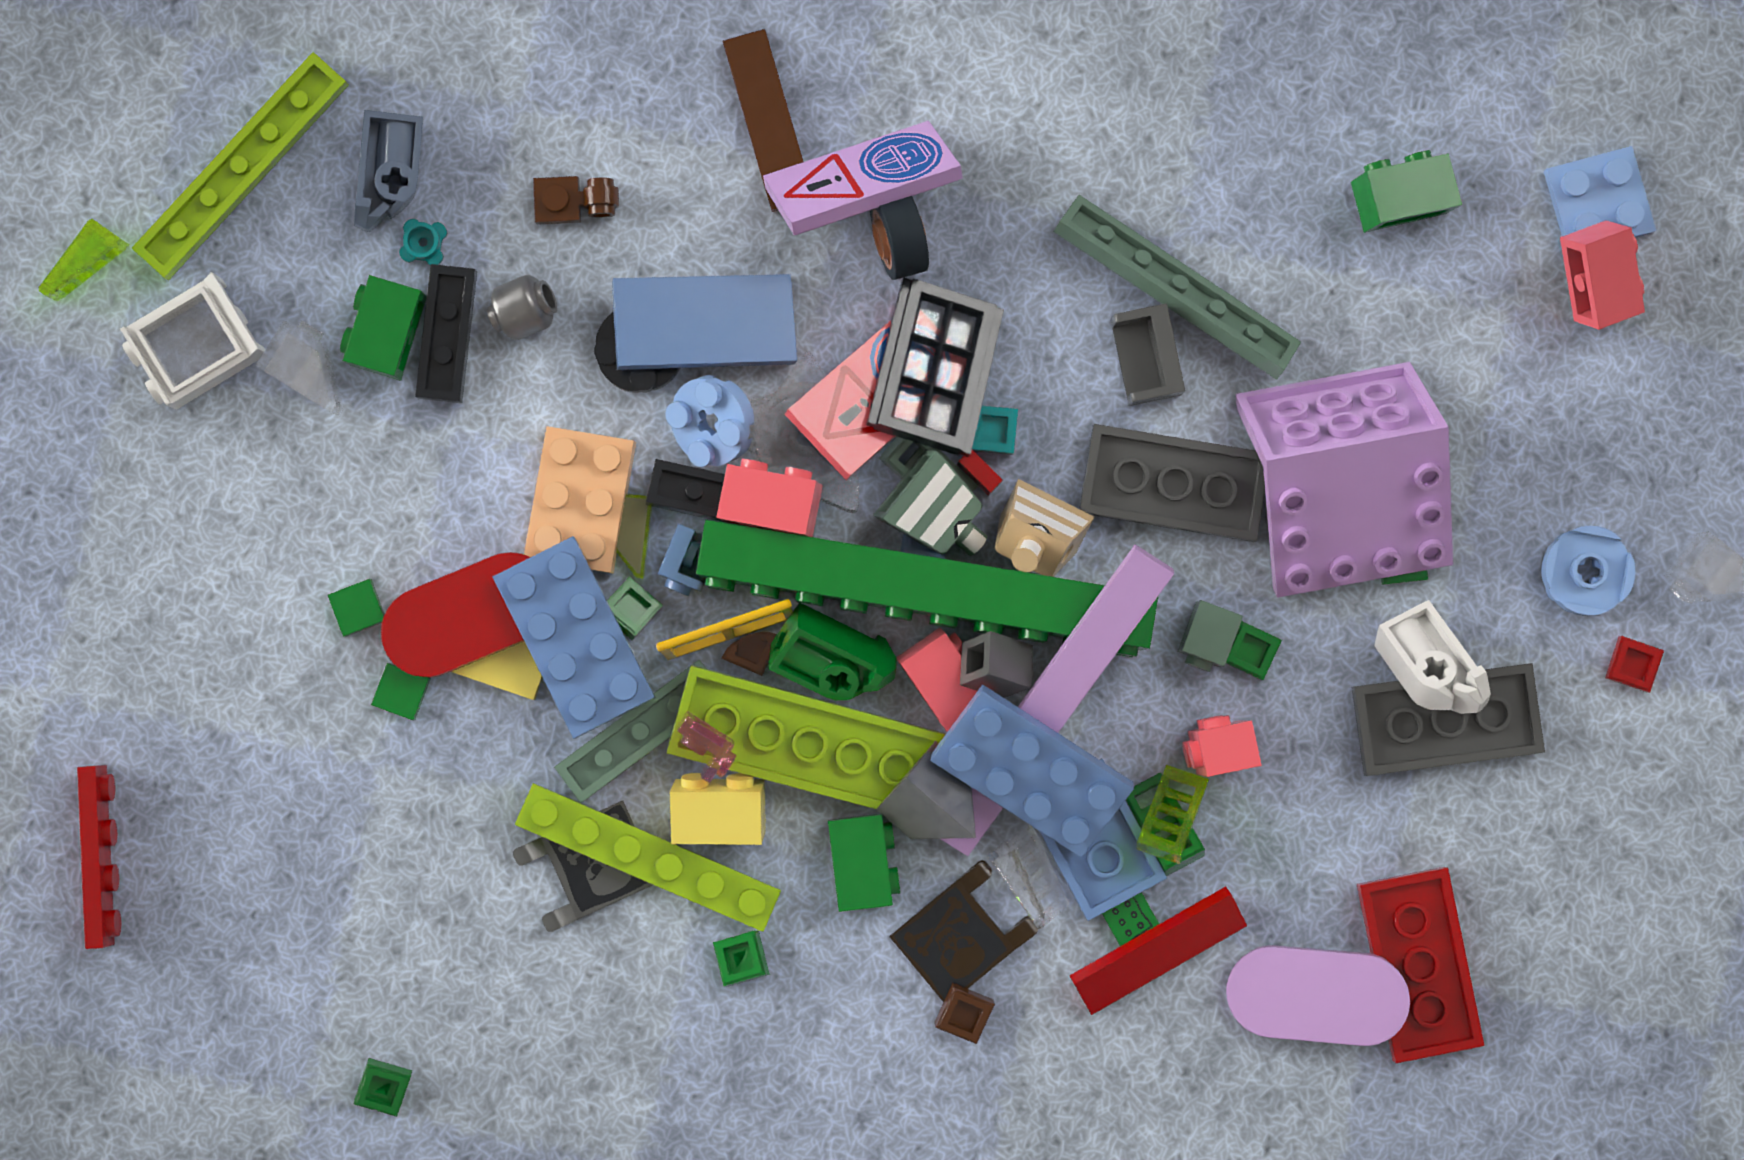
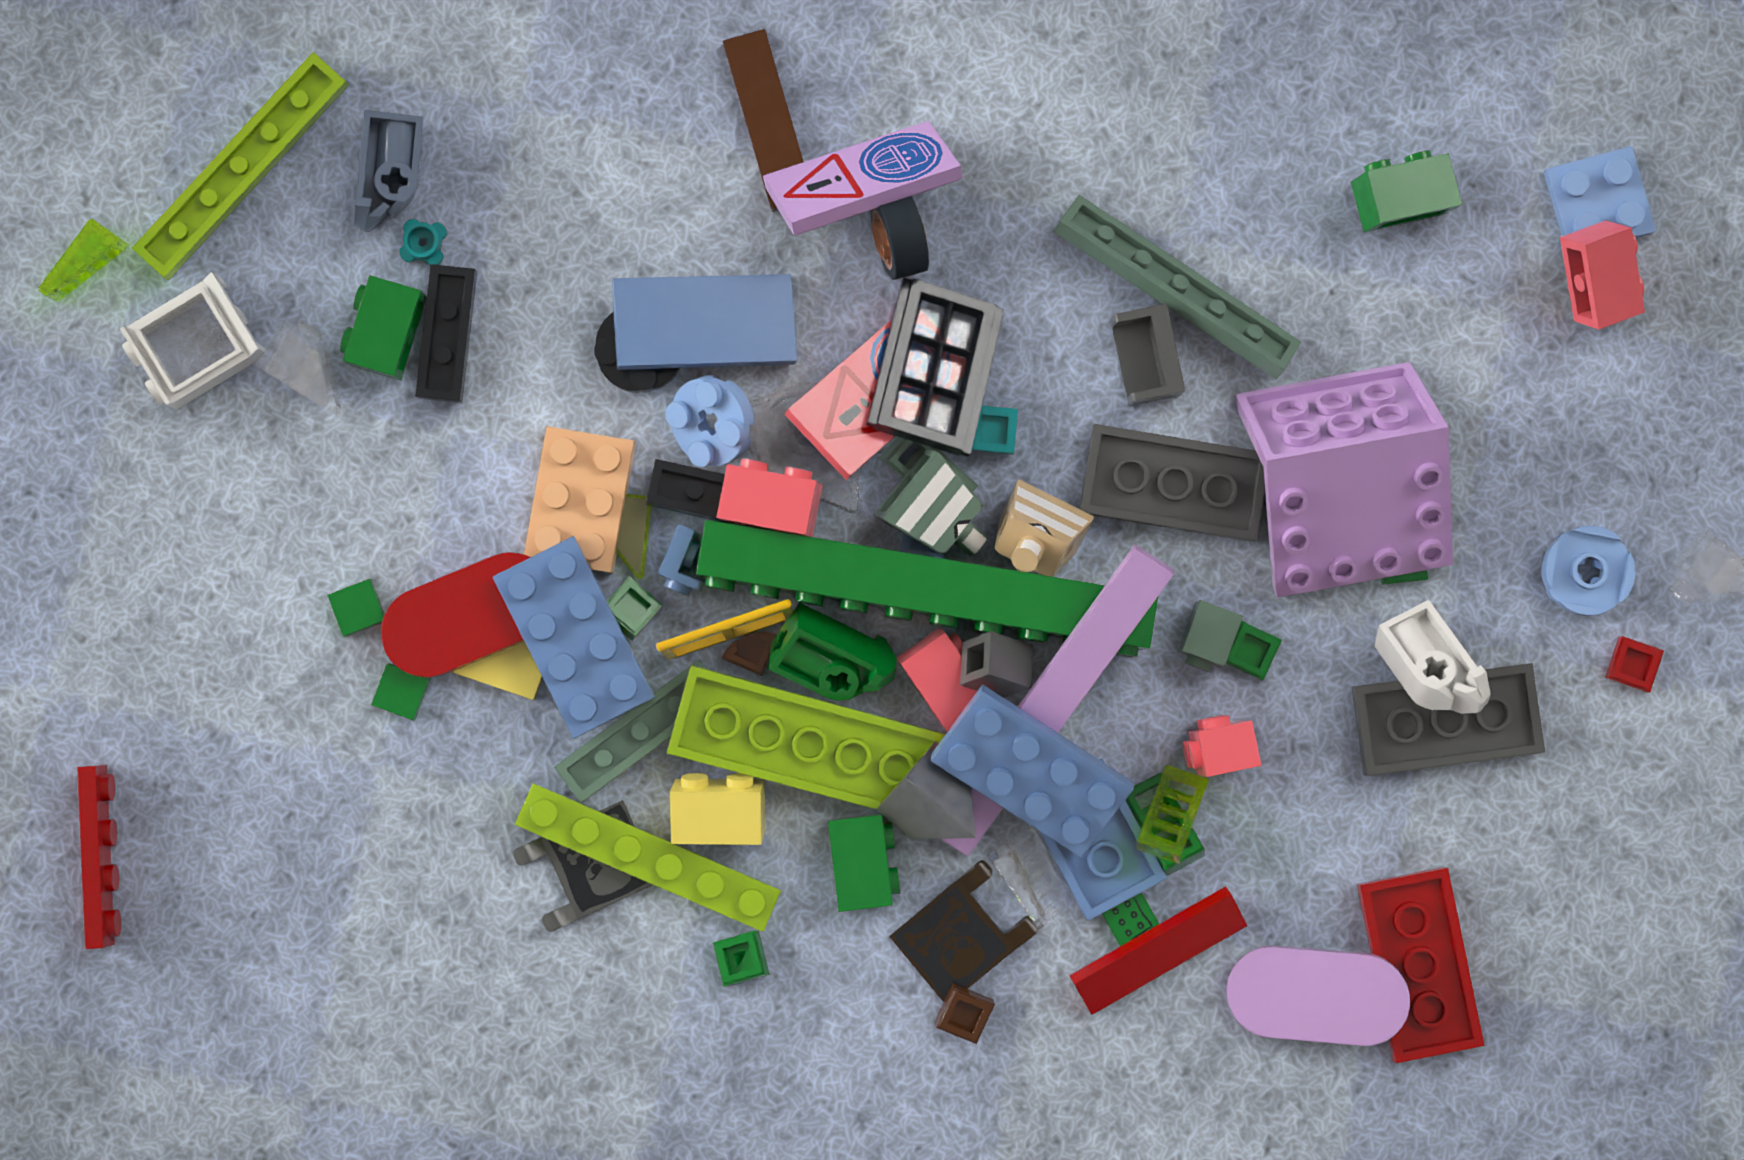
green tile [353,1058,412,1117] -> none
flat silver head [487,275,558,340] -> none
reddish brown plate [533,176,619,225] -> none
bracket [677,711,736,783] -> none
red tile [957,450,1003,496] -> none

